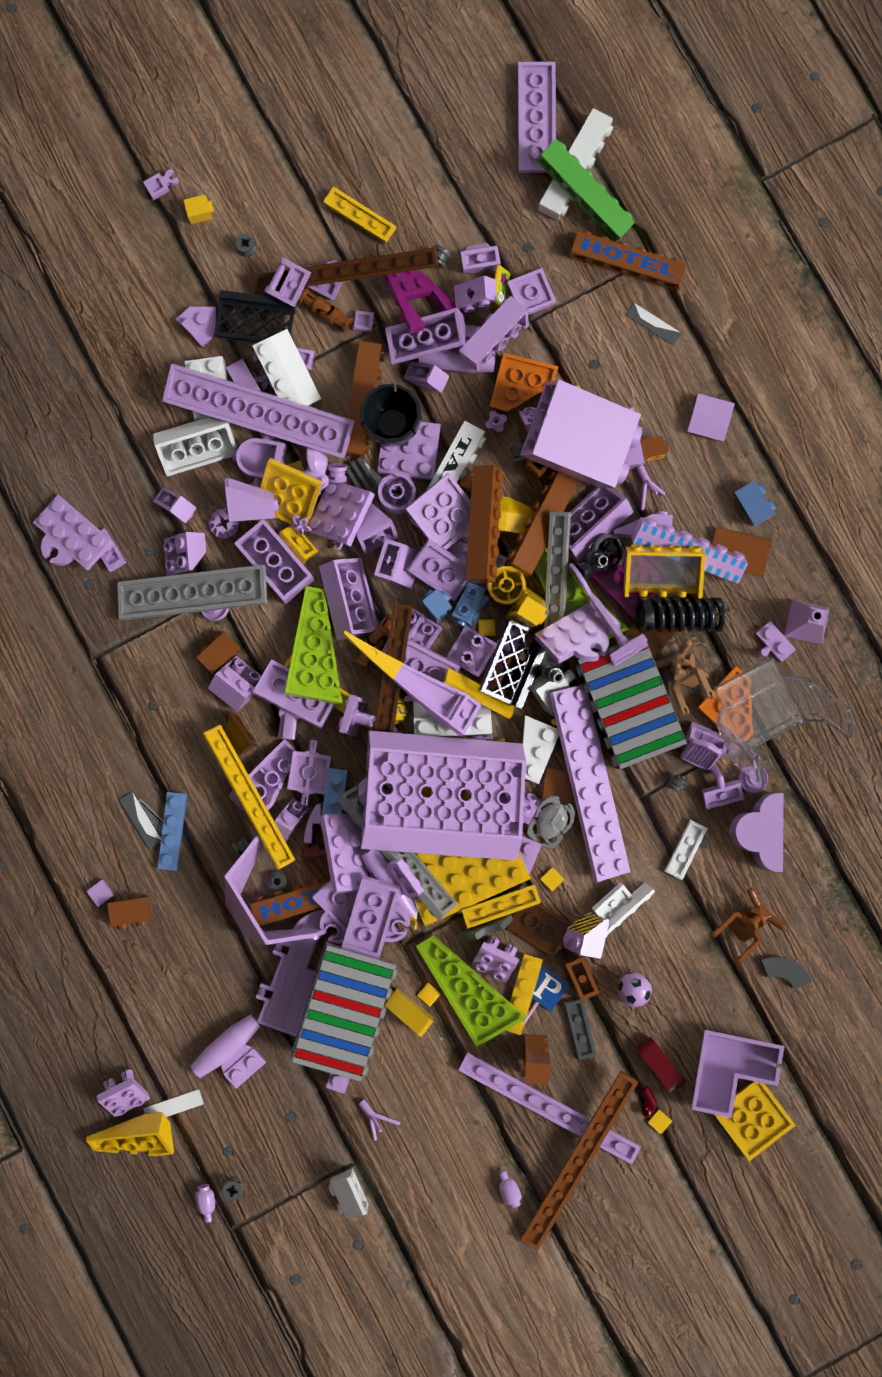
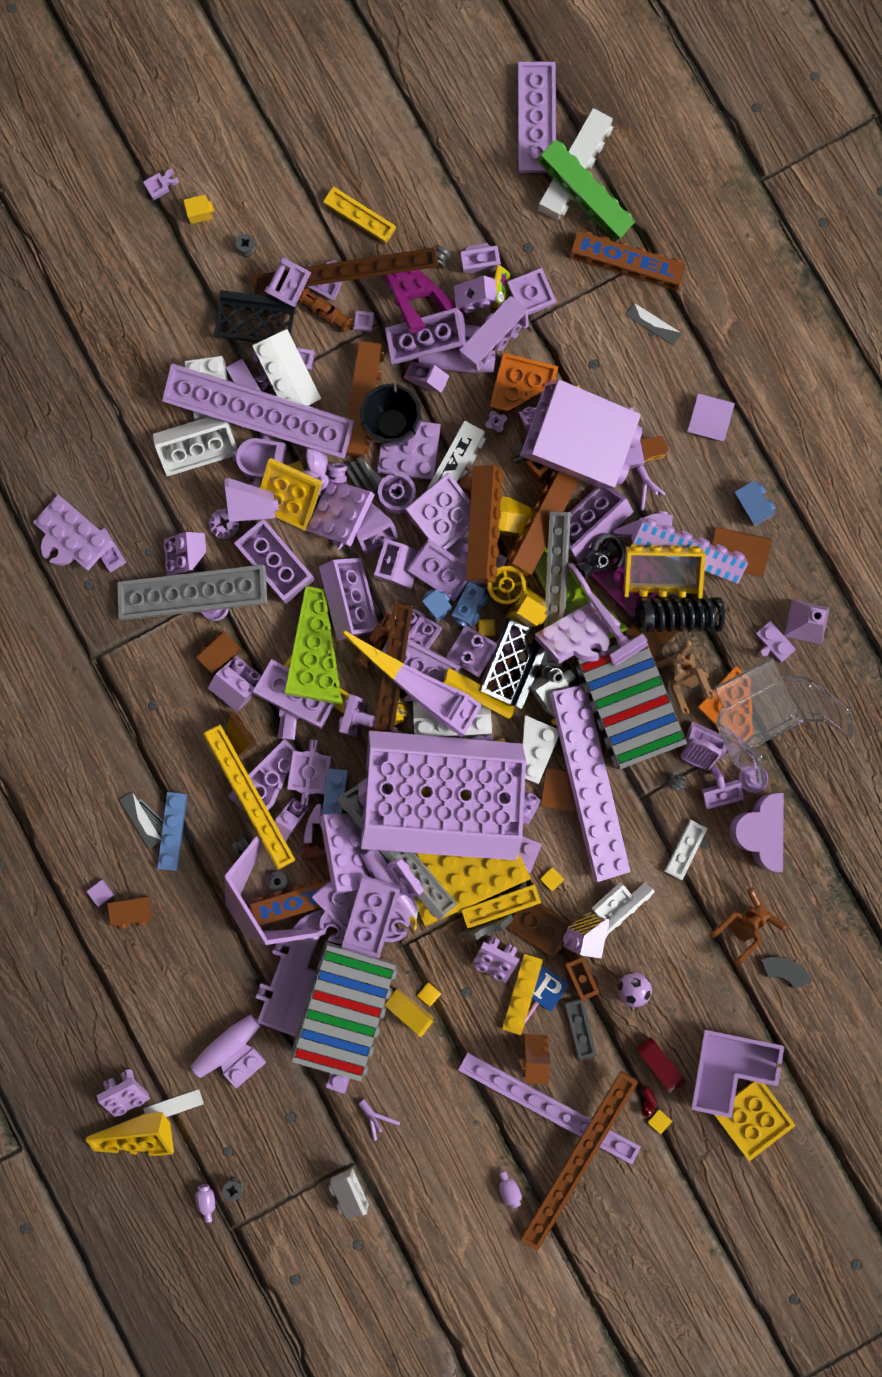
lavender slope [153,486,196,523] -> none
lavender plate [176,306,217,347] -> none
yellow slope [278,525,318,564] -> none
lavender plant [290,514,312,536] -> none
lime wing [416,935,527,1047] -> none
light grey shield [527,796,575,849] -> none

